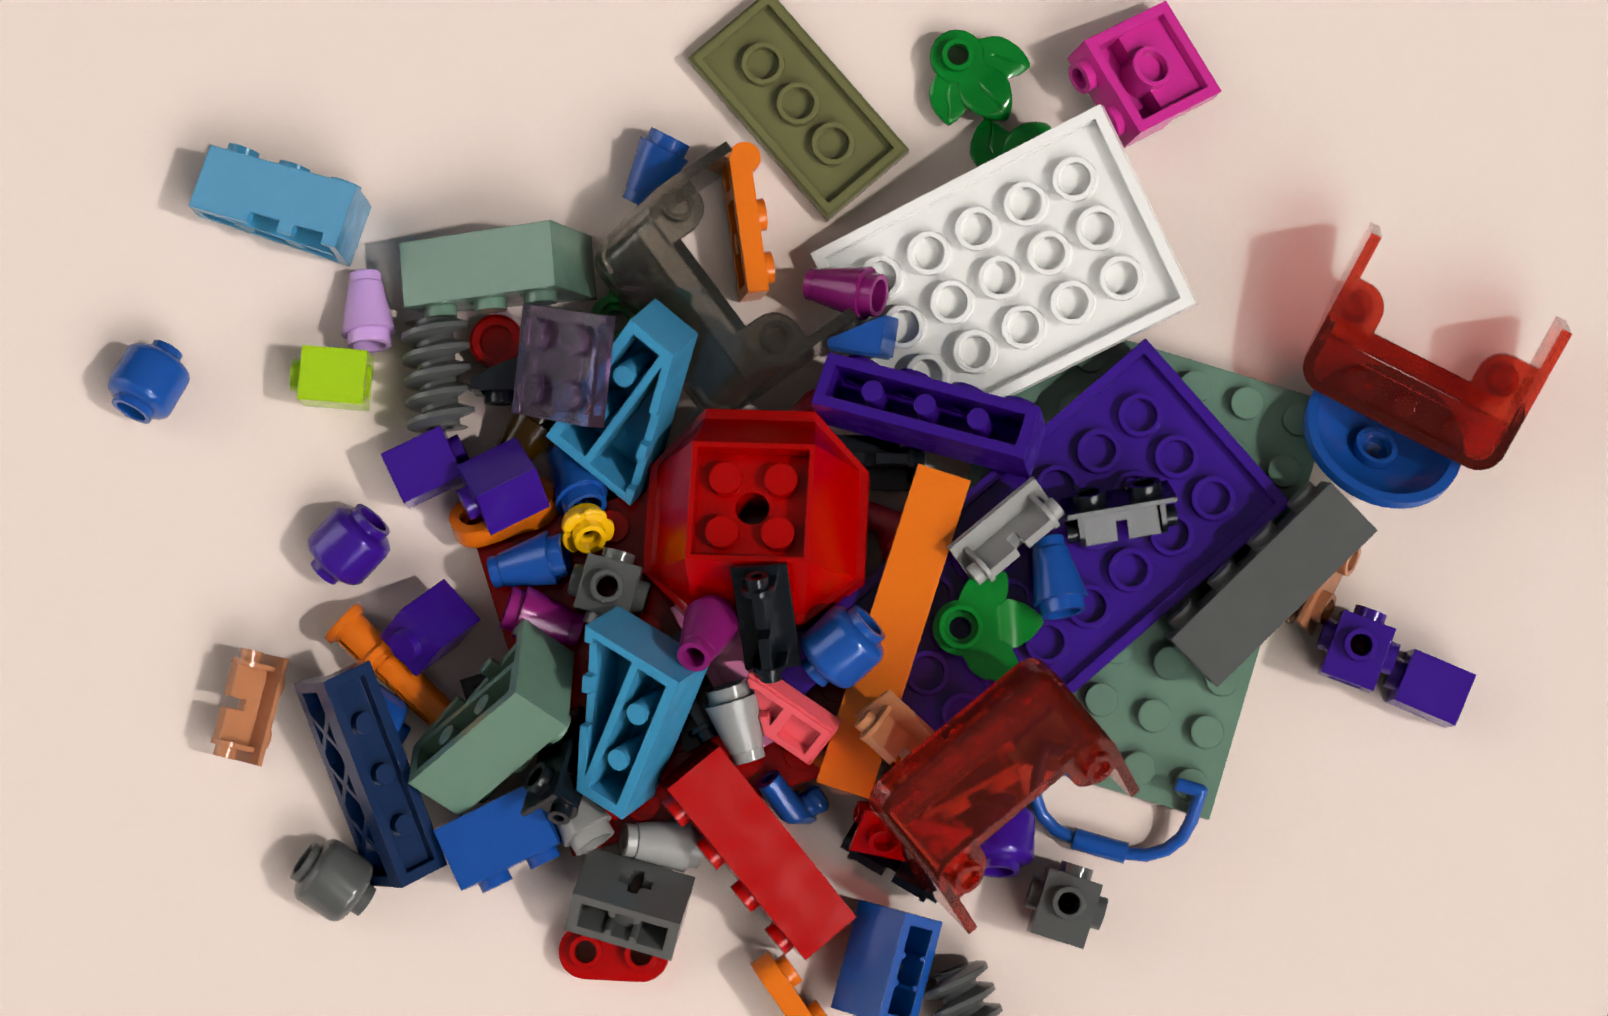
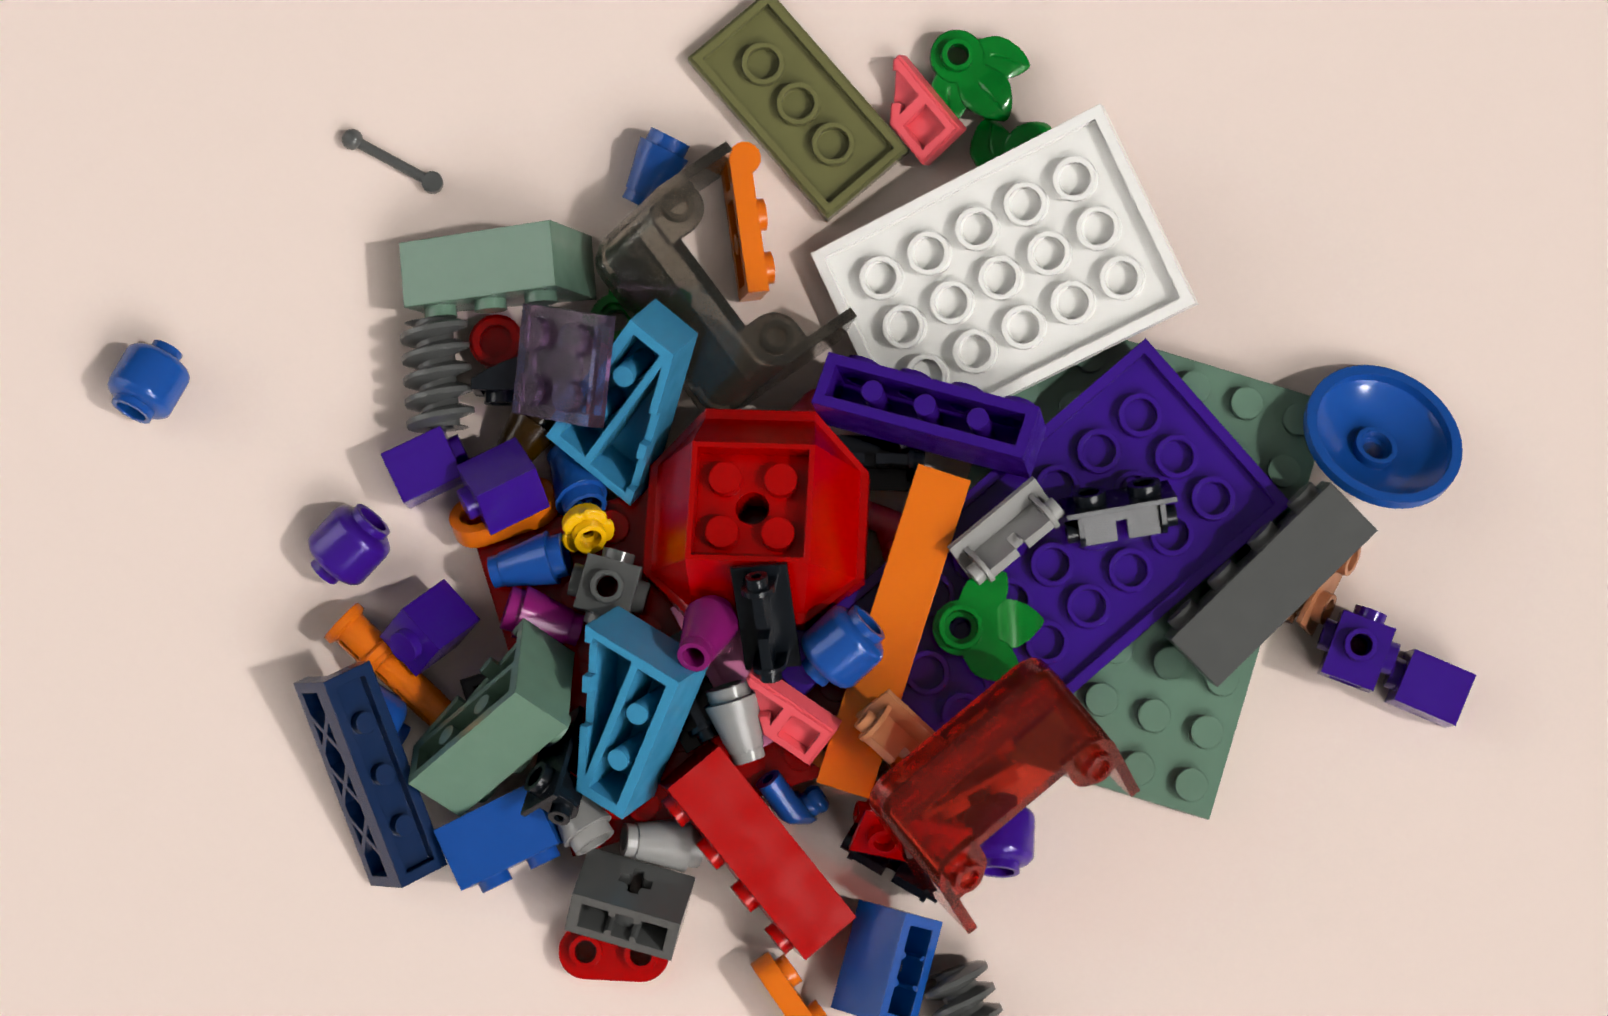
dark azure wedge [189,143,372,267] -> none
nougat hinge [210,647,289,766] -> none
lime brick [290,345,375,411] -> none
dark grey head [290,839,376,921] -> none
lavender cone [341,269,396,353] -> none
magenta cone [803,267,888,321] -> none
blue slope [827,315,899,360] -> none
dark grey brick [1024,860,1108,949] -> none
blue piece [1028,740,1208,864] -> none
blue cone [1032,534,1088,620] -> none
dark pink plate [1067,1,1222,148] -> none
clear red windscreen [1303,222,1572,470] -> none
none -> dark grey hinge [342,129,444,194]
none -> coral tile [890,55,967,166]

